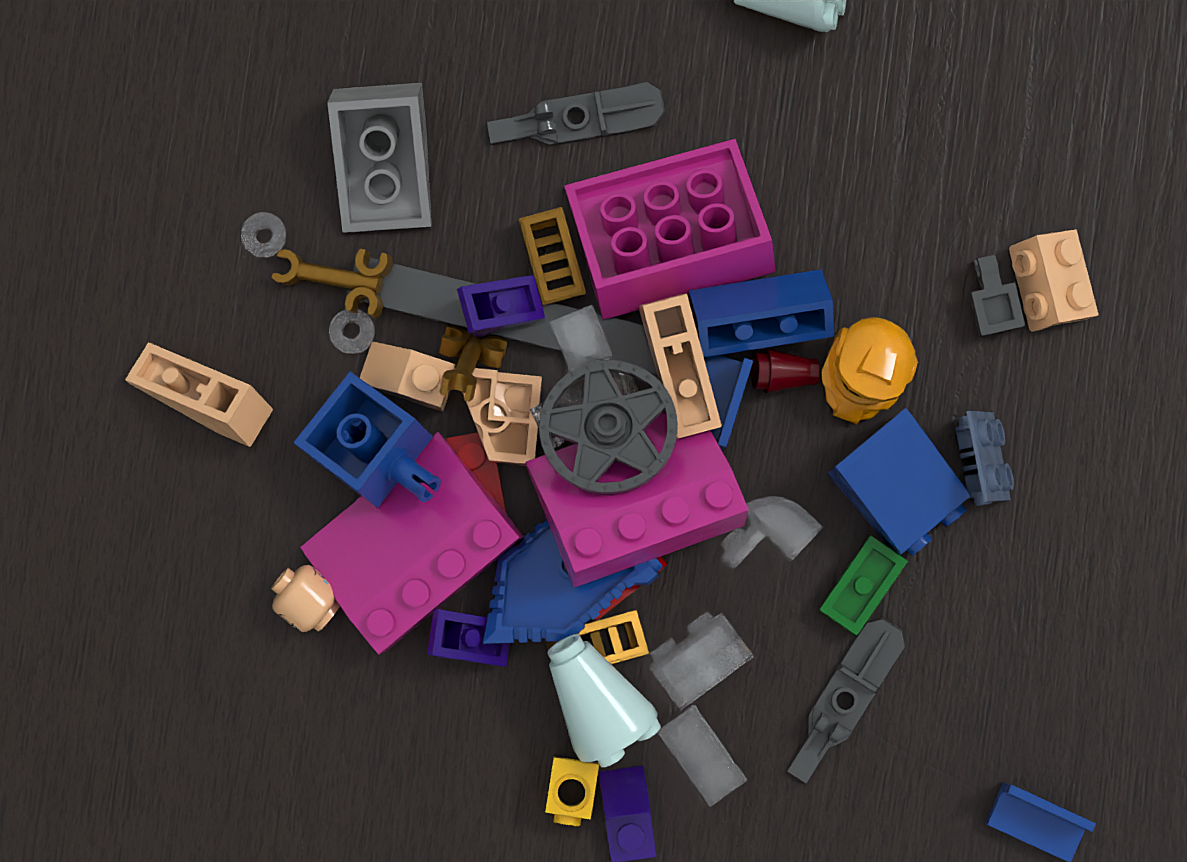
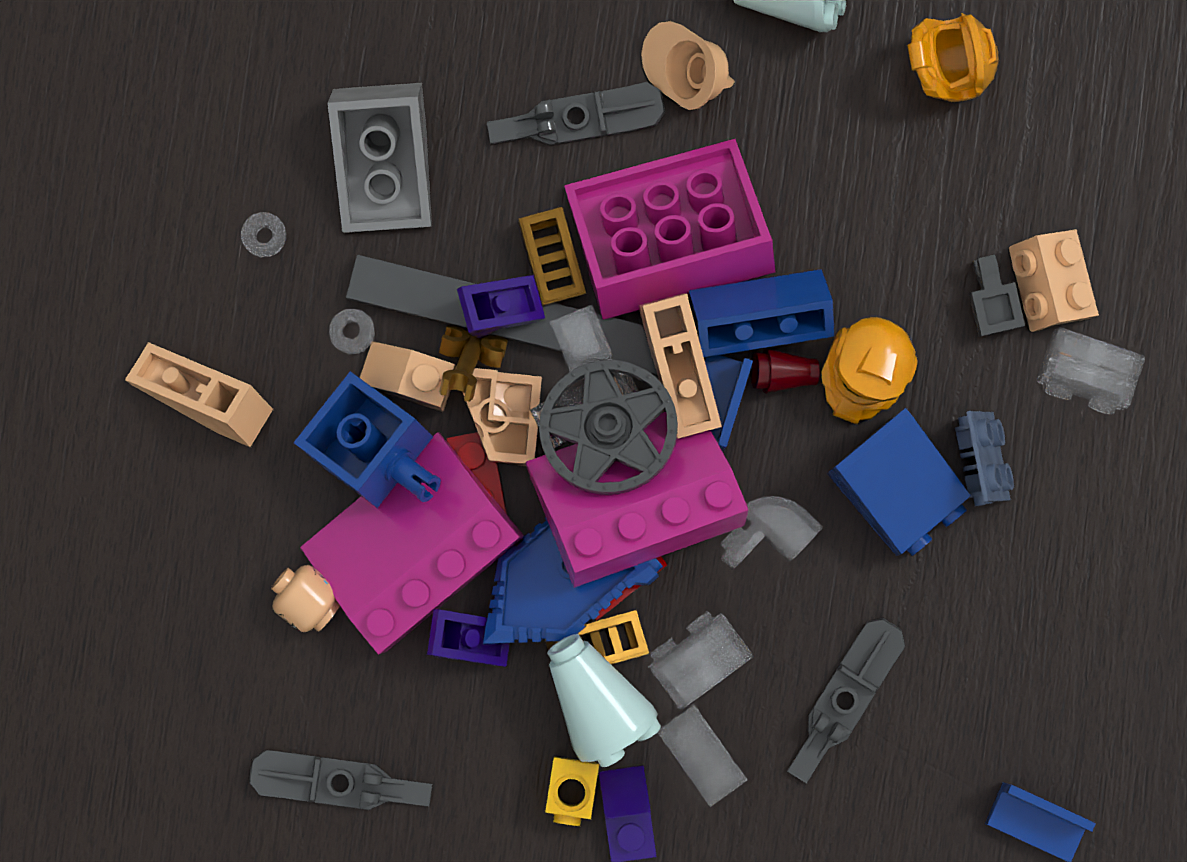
pearl gold bar [272,249,393,318] -> none
green plate [818,535,908,636] -> none
none -> dark grey piece [249,750,432,810]
none -> light nougat piece [641,21,735,110]
none -> light orange helmet [907,13,999,102]
none -> clear brick [1037,327,1145,415]

